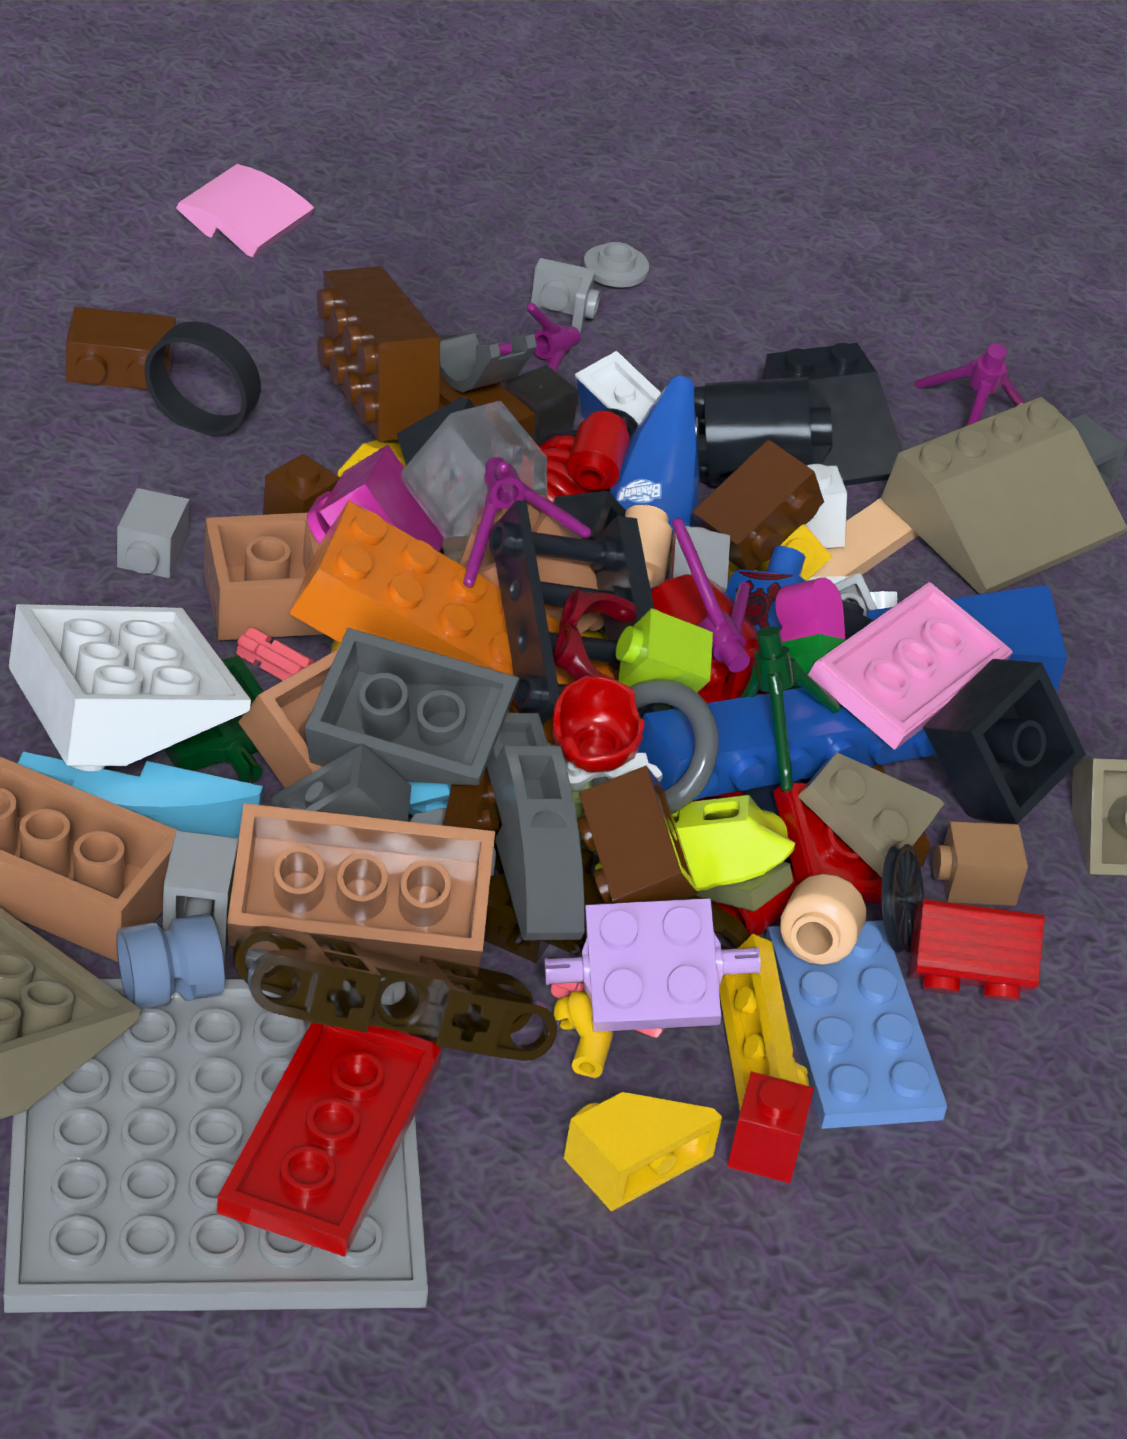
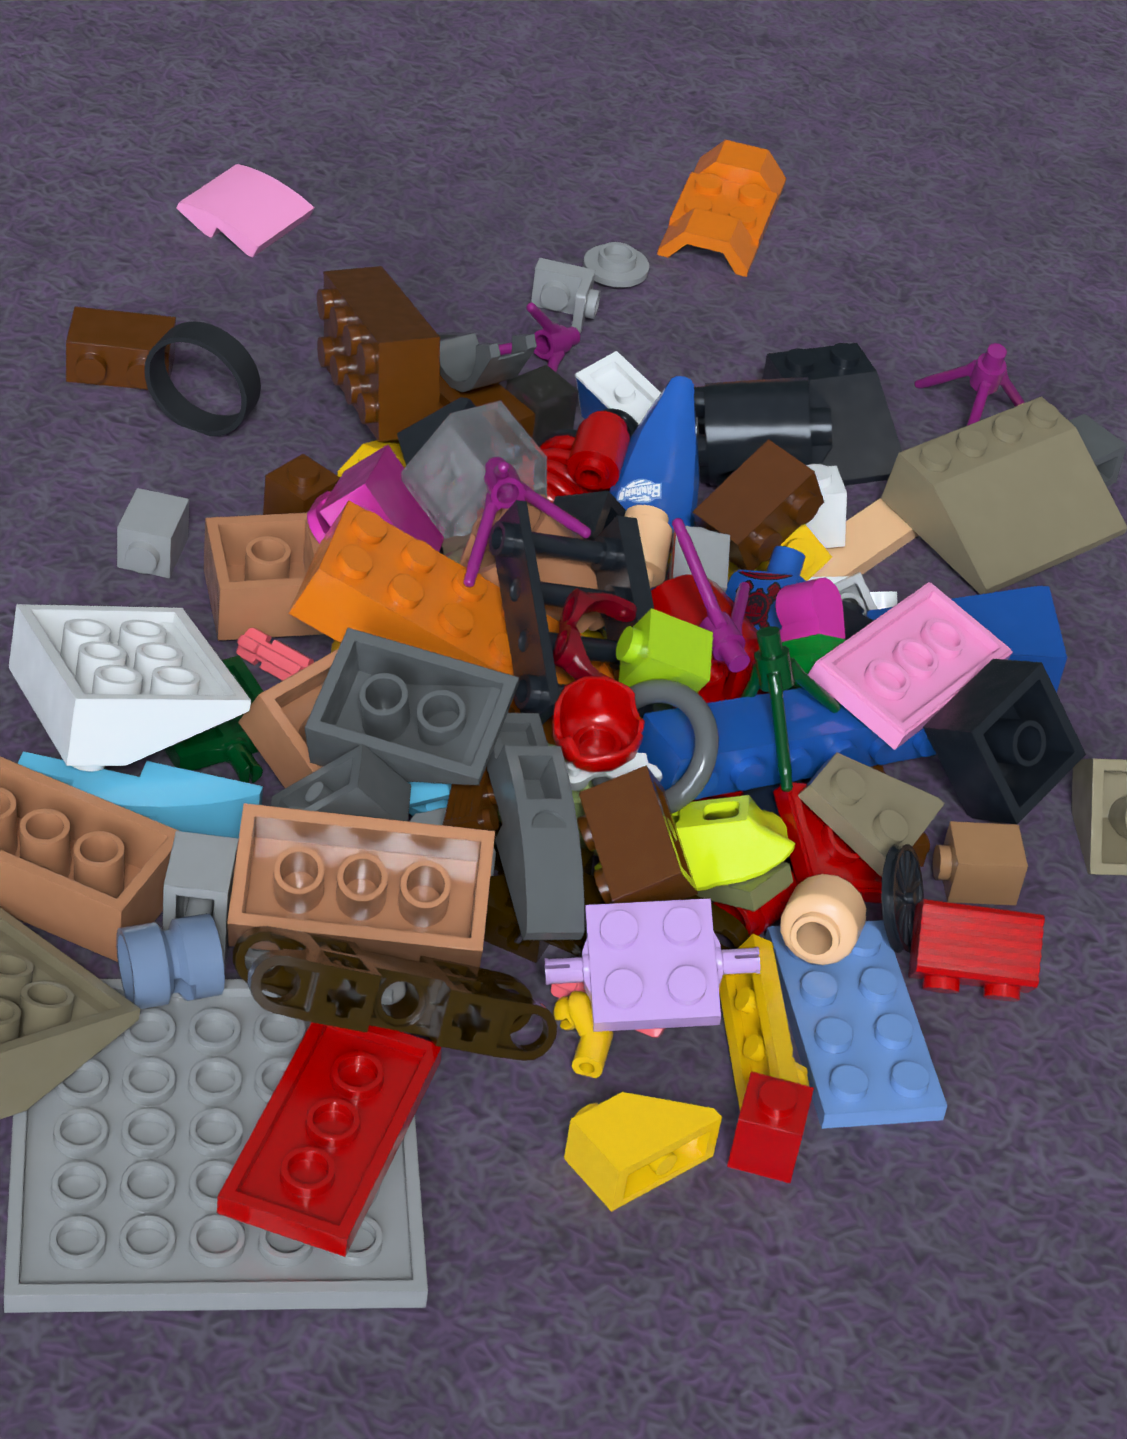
none -> orange piece [657,140,786,277]

